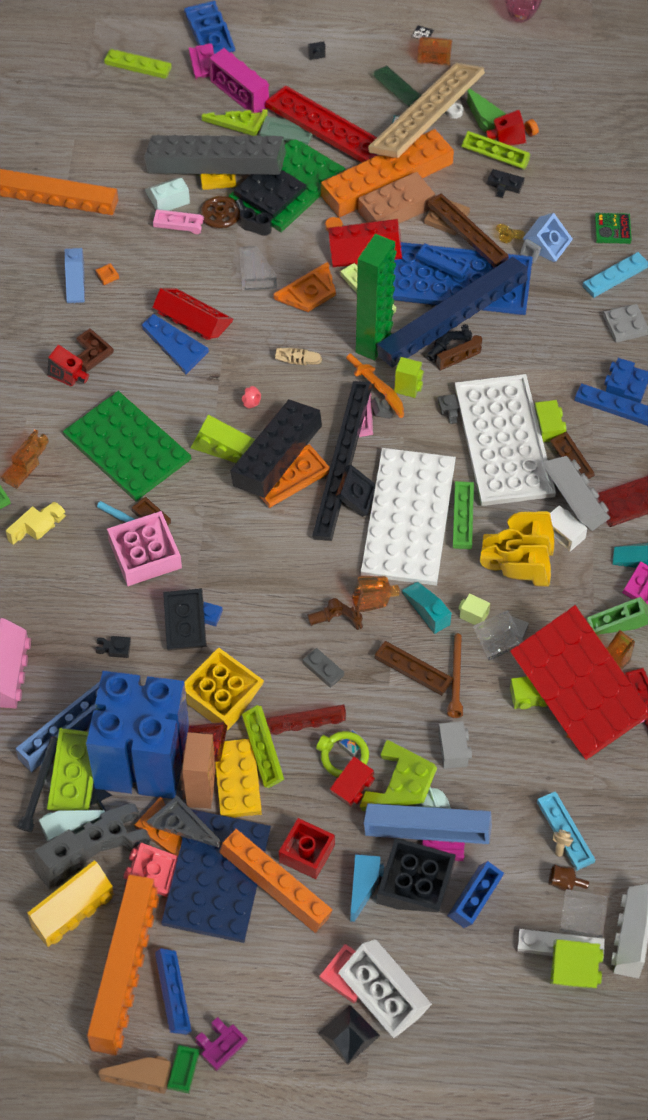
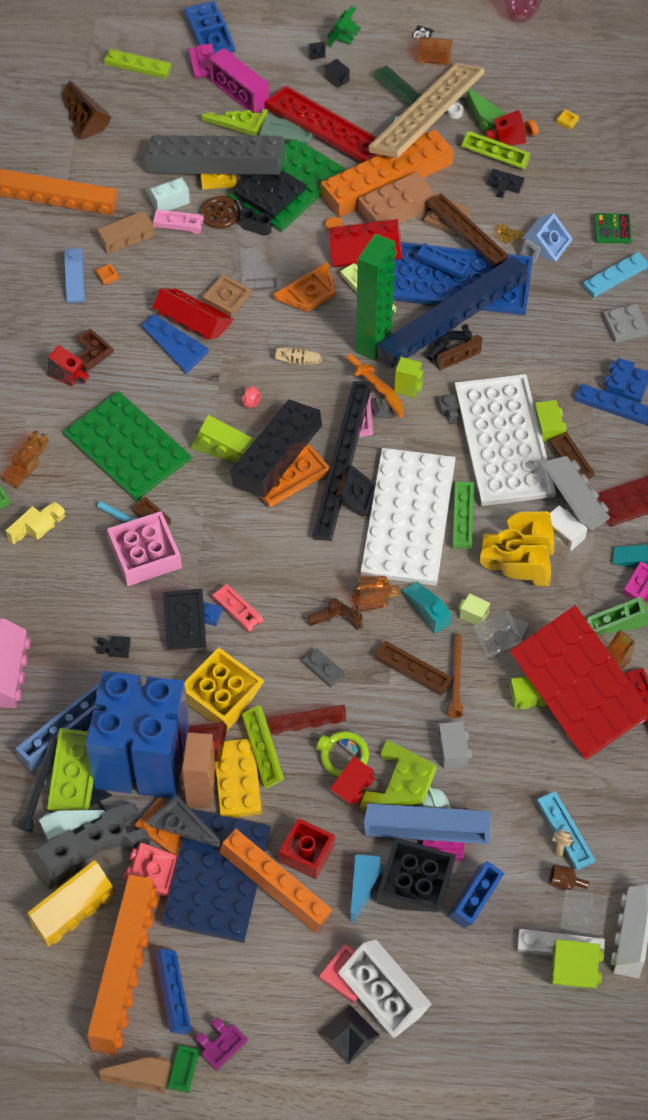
none -> reddish brown wedge [61,80,112,140]
none -> medium nougat brick [97,211,154,254]
none -> medium nougat plate [202,274,252,317]
none -> coral plate [212,584,263,633]
none -> black brick [324,58,350,89]
none -> green plate [326,5,361,48]
none -> yellow tile [556,110,579,130]

